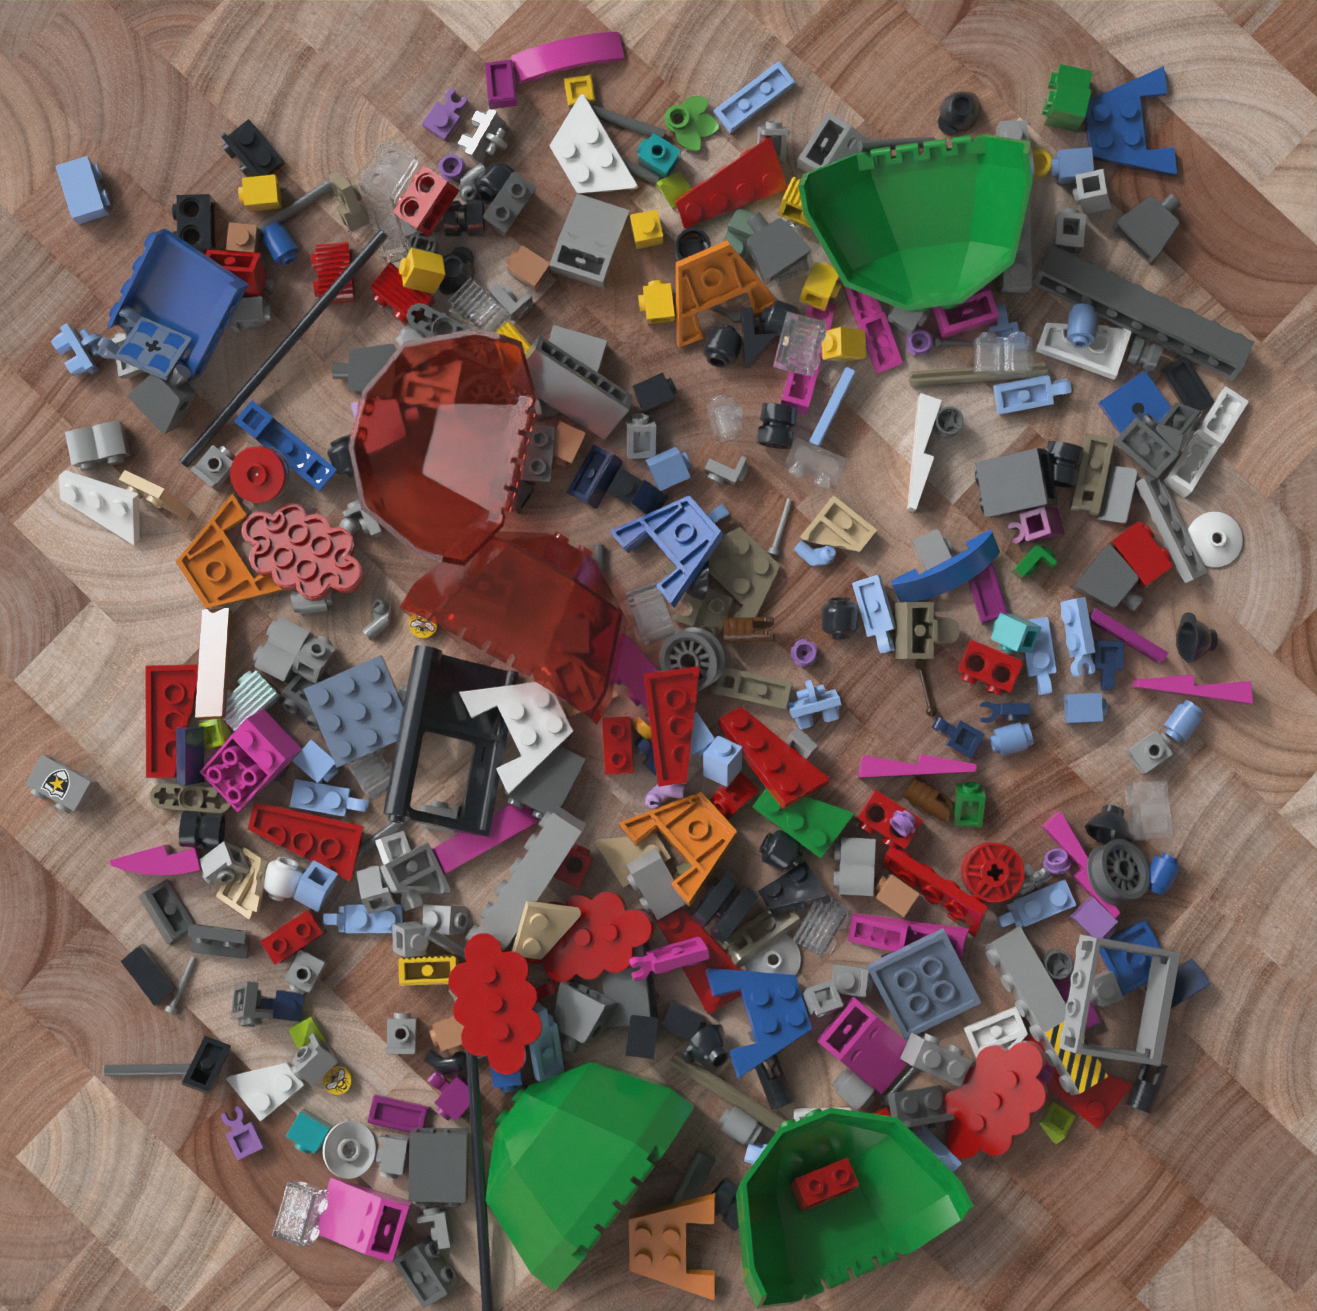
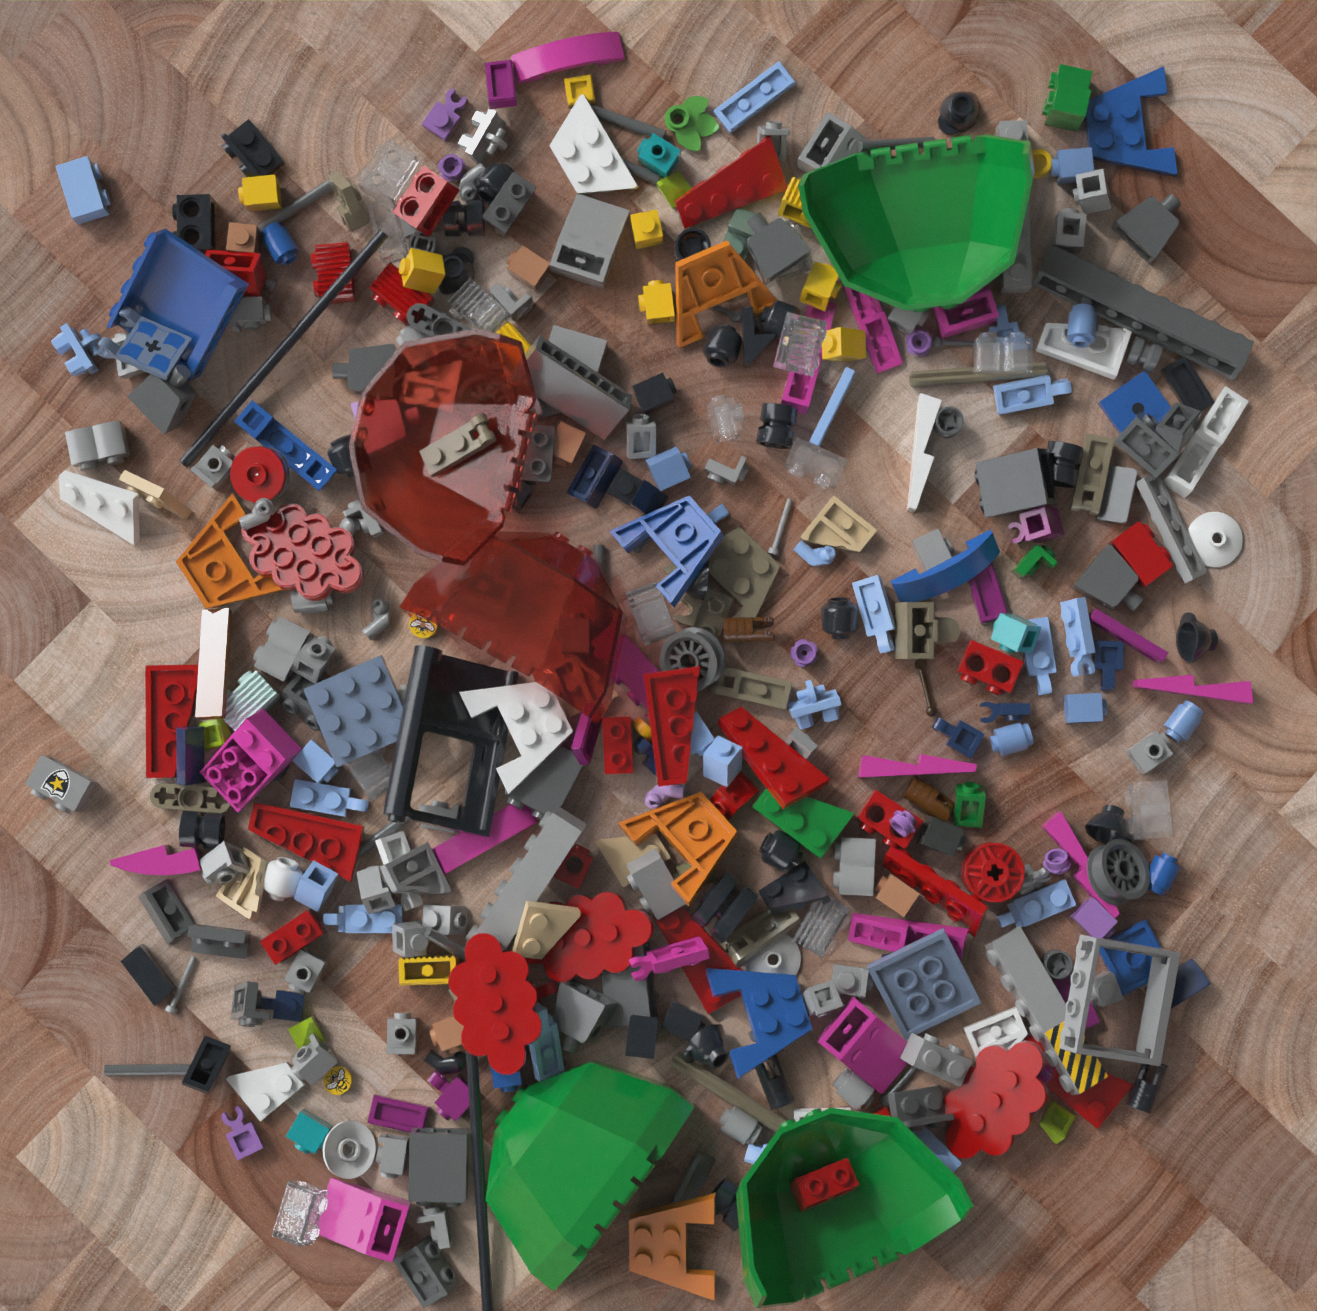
none -> light grey arm [239,498,273,531]
none -> plate [419,413,497,477]
none -> magenta tile [571,703,602,765]
none -> pearl dark grey brick [916,817,966,856]

